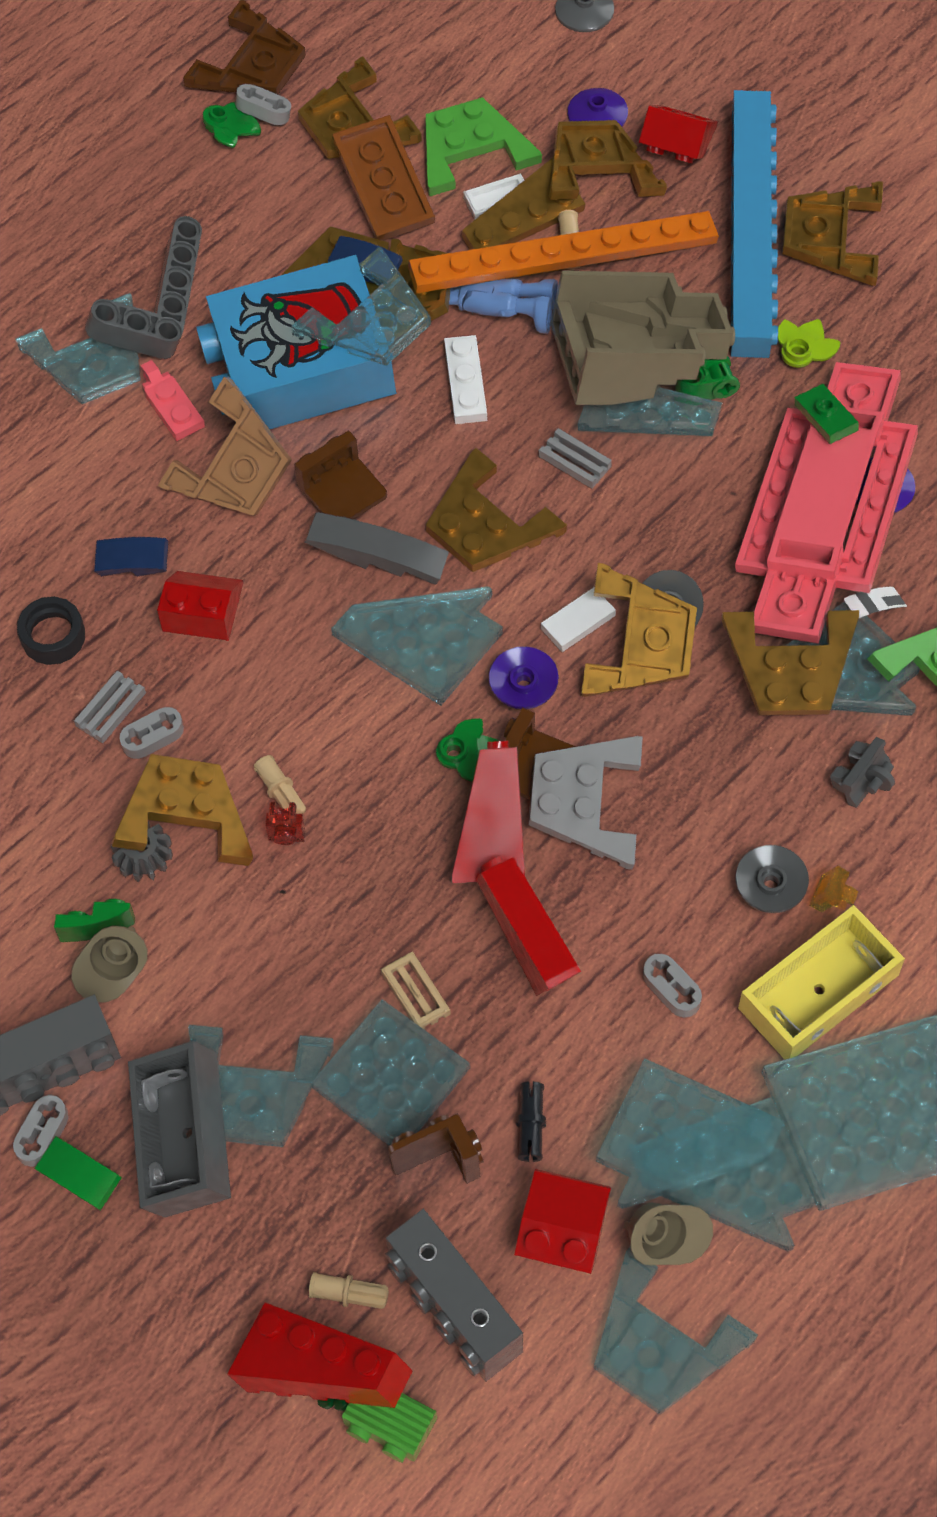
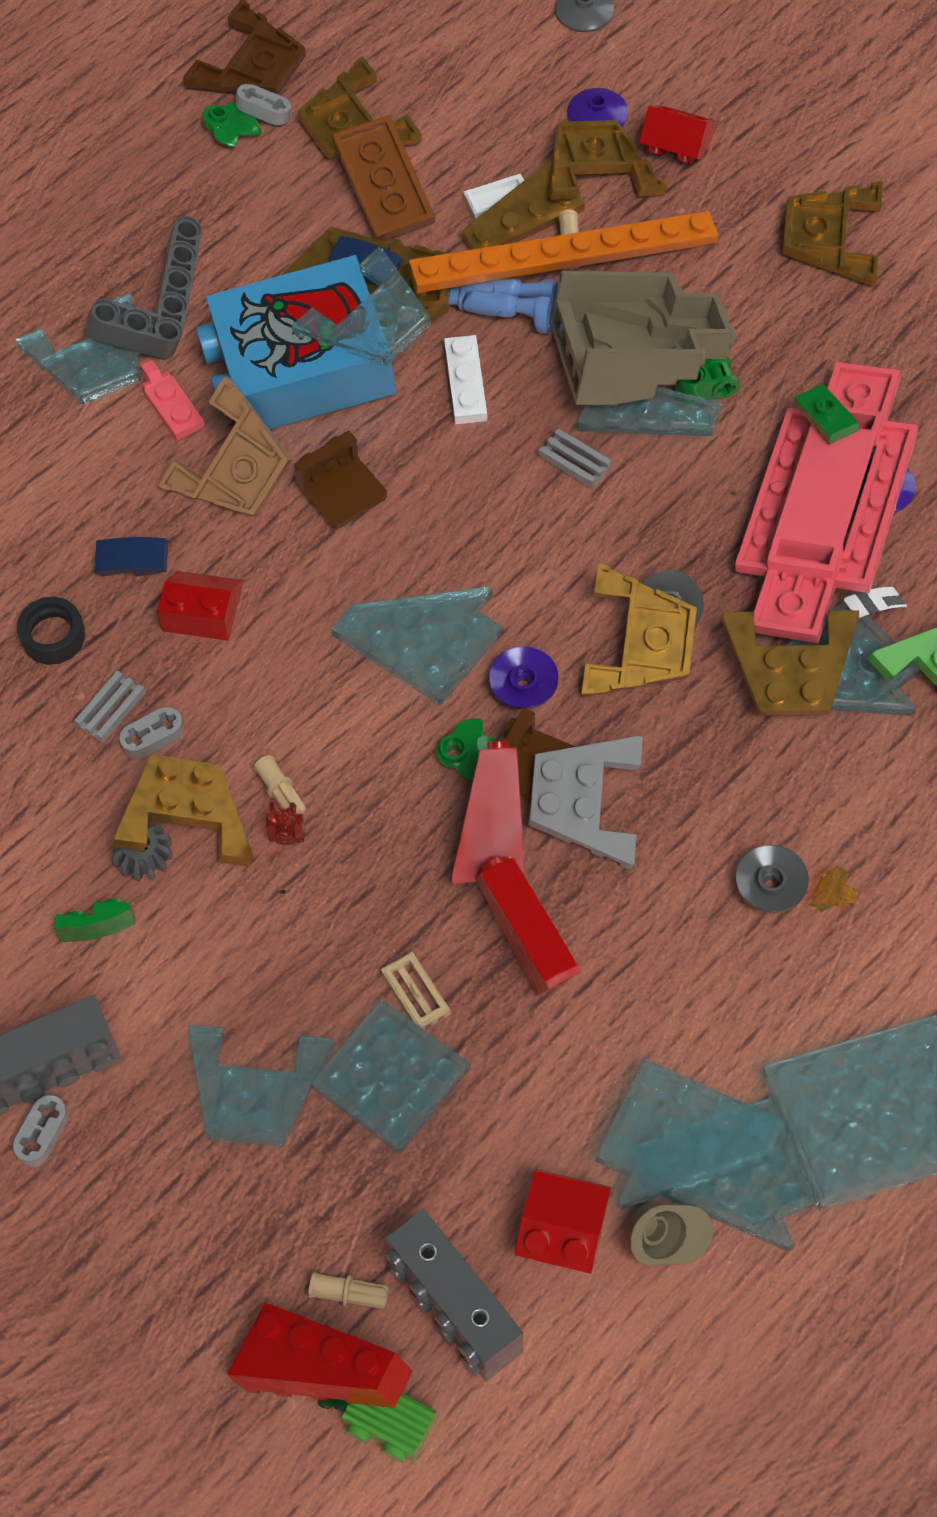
green slope [34,1136,122,1211] -> none
dark tan piece [71,926,148,1002] -> none
dark grey piece [128,1041,231,1218] -> none
dark grey slope [305,512,449,585] -> none
reddish brown bracket [388,1113,484,1184] -> none
bright green wing [426,97,542,196] -> none
pearl gold wing [426,448,567,572] -> none
black pin [516,1081,546,1162] -> none
white tile [541,587,616,652] -> none
clear light blue wing [594,1247,758,1415] -> none
light grey beam [643,954,702,1018] -> none
dark azure brick [731,90,778,358] -> none
light yellow piece [738,905,905,1063] -> none
lime plate [778,319,841,368] -> none
dark grey hips [830,737,895,808] -> none

